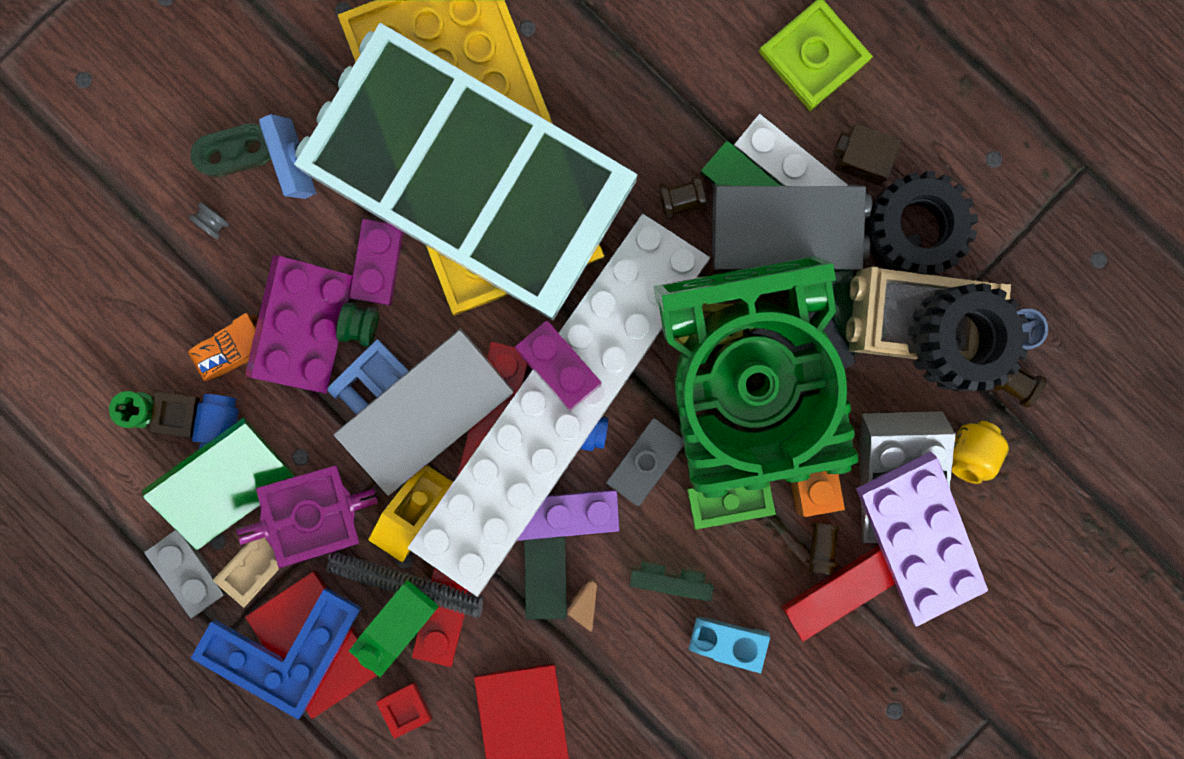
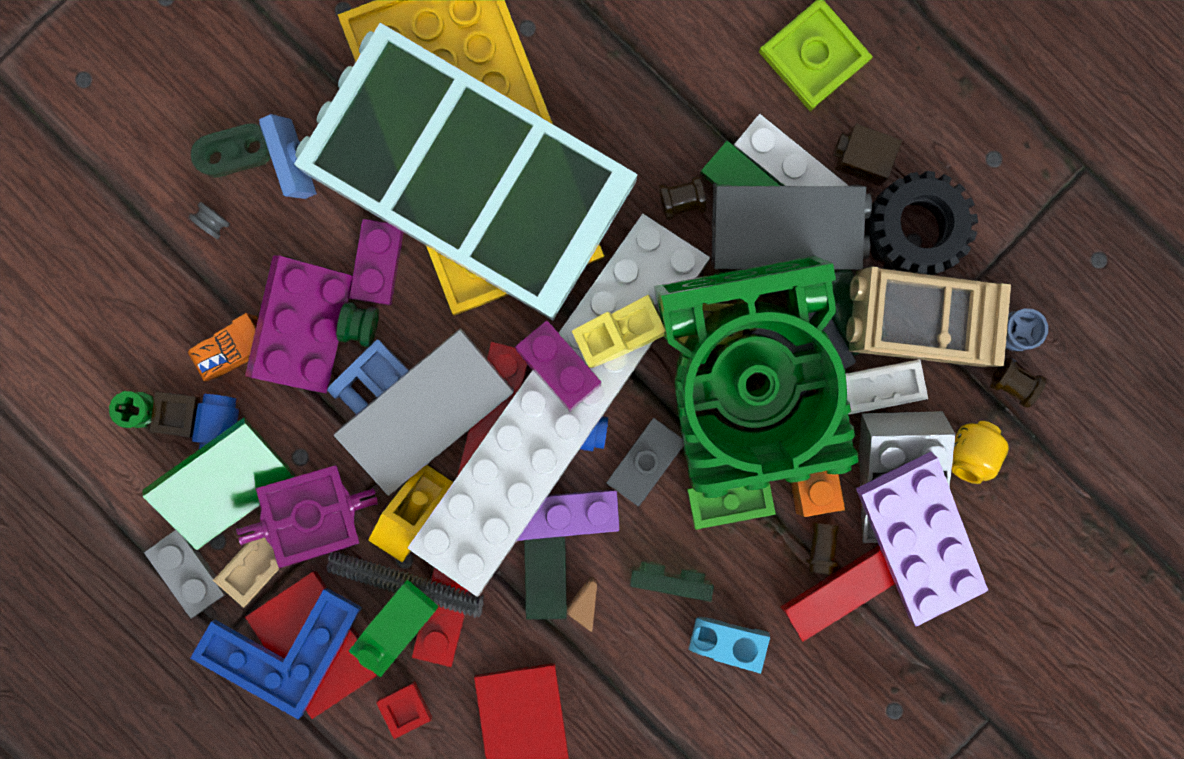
black tyre [908,283,1029,391] -> none
none -> light yellow slope [572,295,665,368]
none -> white plate [845,359,928,415]

